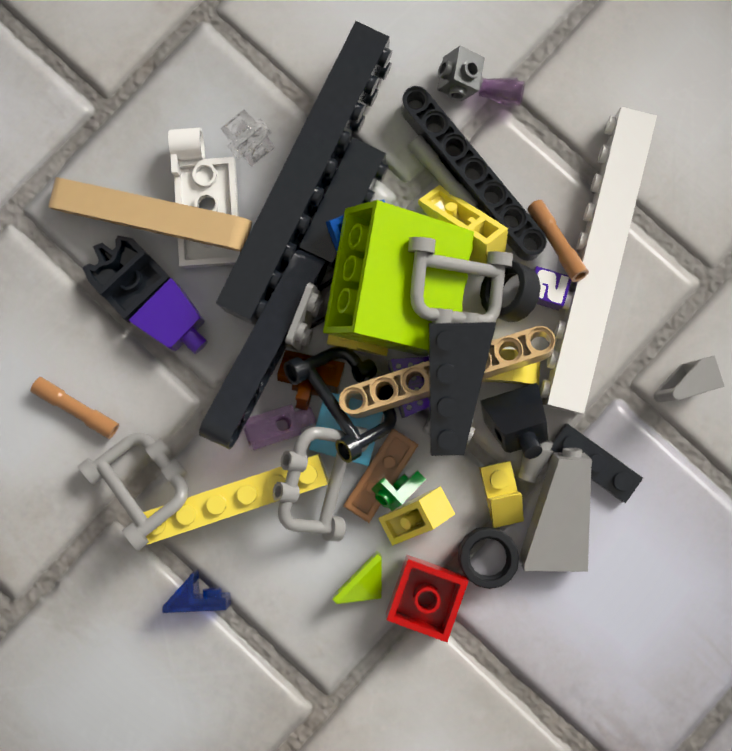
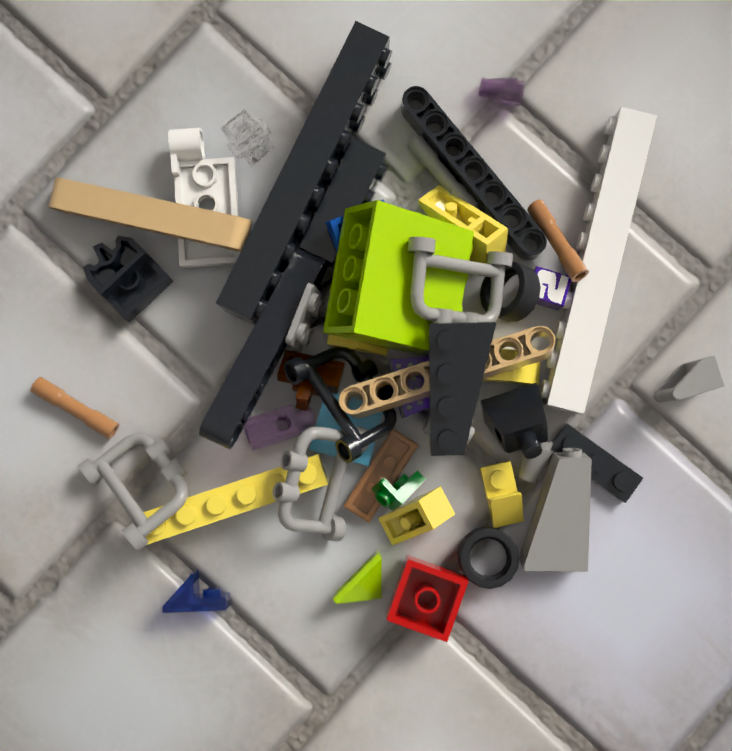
dark purple torso [129,278,208,354] -> none
dark grey brick [437,46,485,101] -> none

